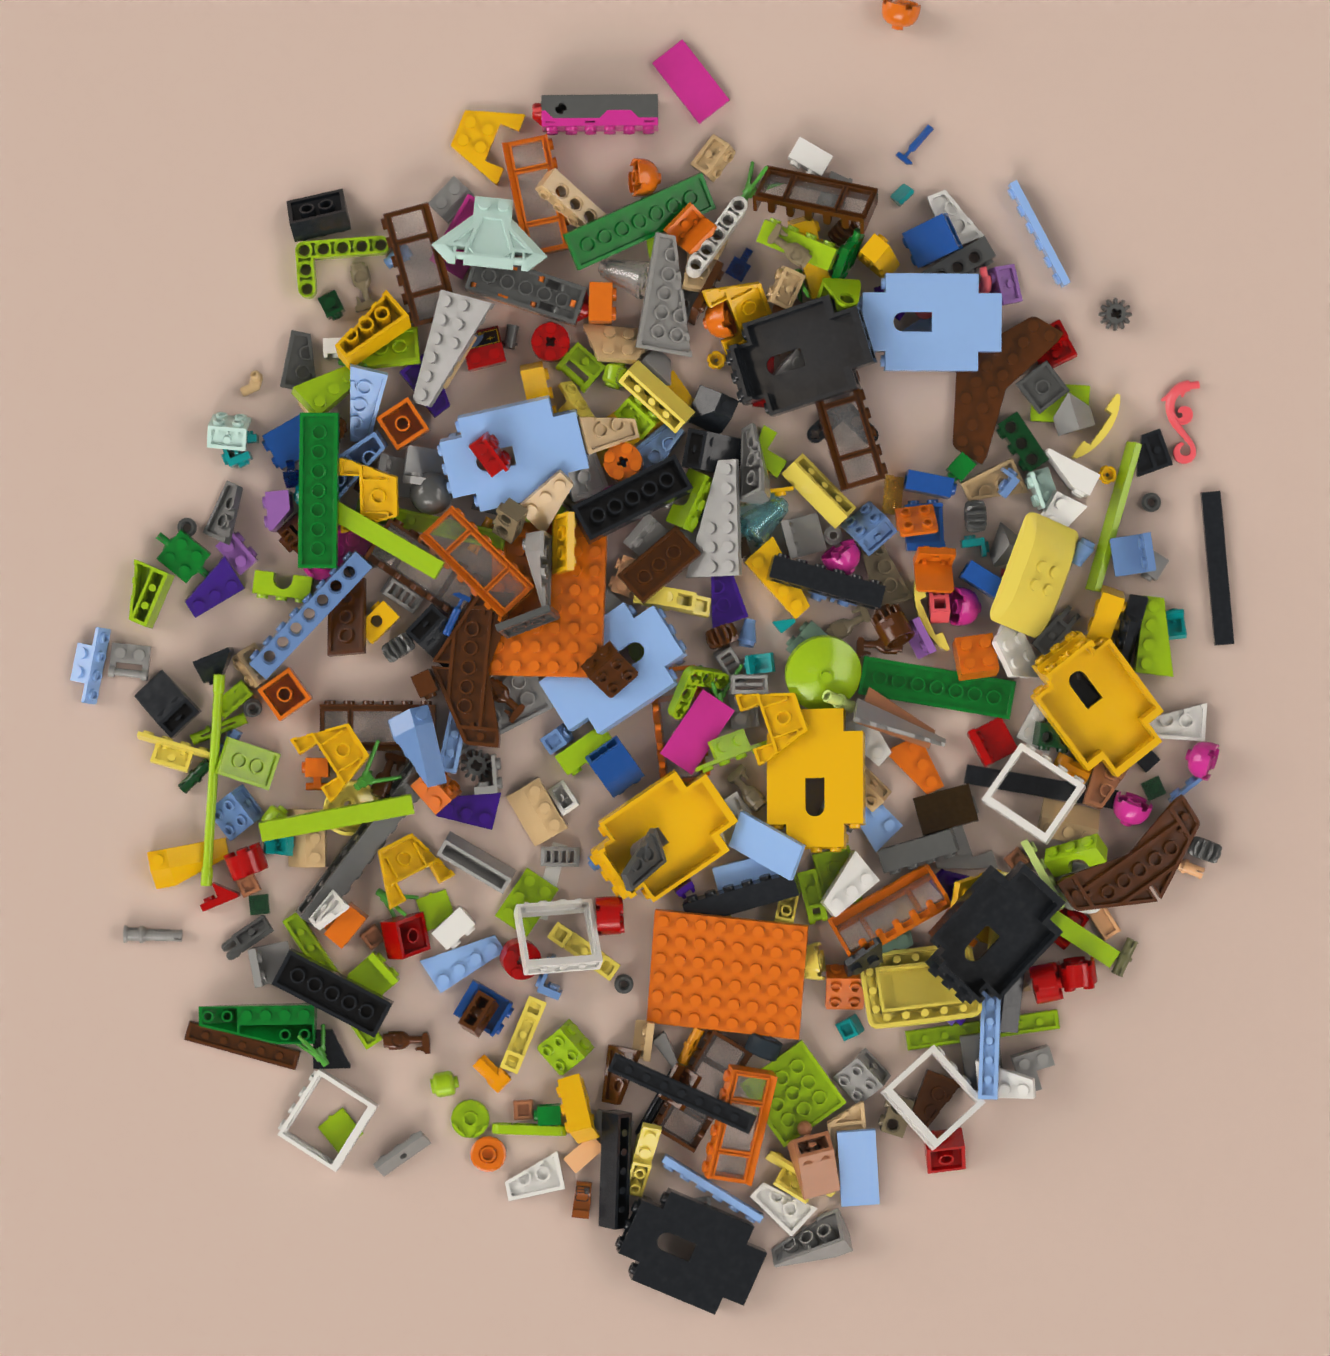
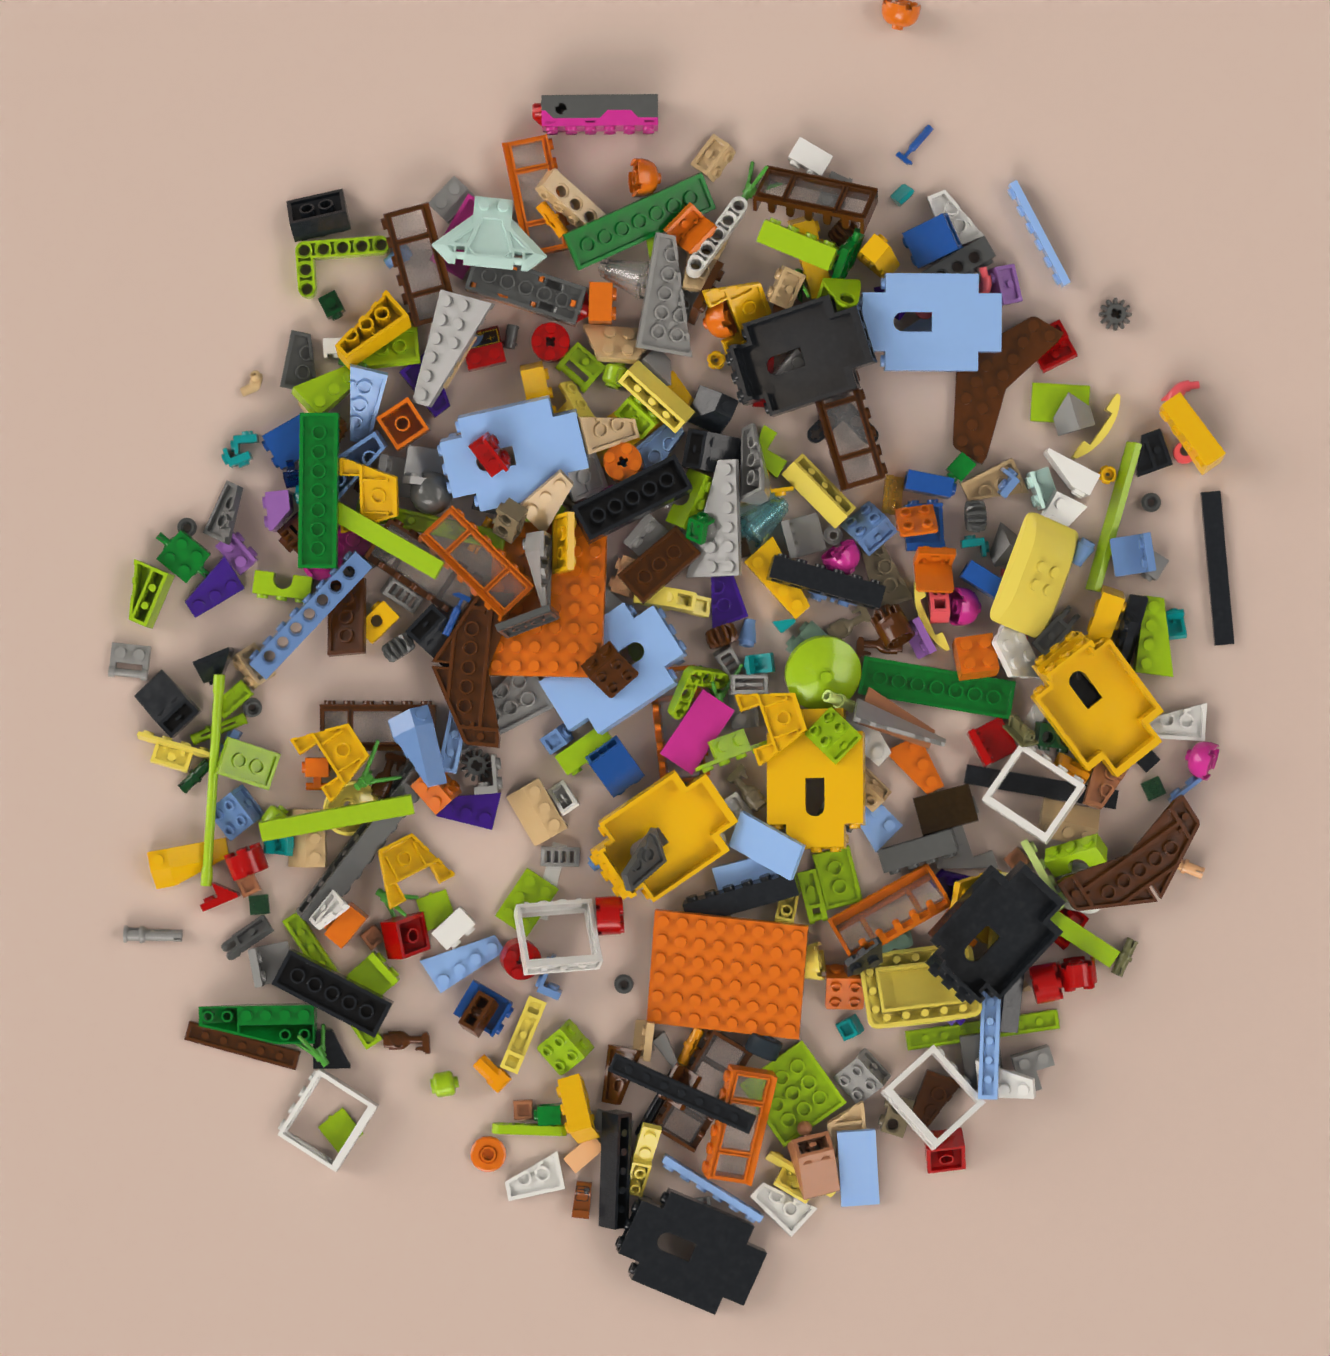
light blue bracket [70,627,111,705] -> none
light aqua bracket [207,412,251,451] -> none
orange brick [258,667,313,721] -> none
dark tan piece [350,262,375,313] -> none
light grey tile [373,1131,431,1176] -> none
reddish brown brick [411,669,440,700] -> none
light grey brick [436,831,516,894] -> none
yellow wing [451,110,526,185] -> none
lime tile [451,1099,490,1138] -> none
reddish brown piece [490,677,525,724] -> none
light yellow slope [547,922,621,981] -> none
dark pink tile [652,39,730,124] -> none
dark purple tile [674,878,695,899] -> none
clear blue plate [725,247,753,283] -> none
dark tan piece [767,223,812,268] -> none
light grey wedge [771,1208,853,1267] -> none
white wedge [820,850,880,918] -> none
dark green brick [996,412,1049,473] -> none
dark grey tile [1016,360,1070,414] -> none
light nougat tile [1088,908,1121,941] -> none
dark pink cylinder [1113,791,1153,827] -> none
dark grey gear [1188,836,1222,863] -> none
none -> light orange pin [536,200,569,239]
none -> green bracket [686,512,715,545]
none -> lime bracket [805,707,862,765]
none -> olive hinge [1002,714,1039,747]
none -> yellow wedge [1159,392,1226,475]

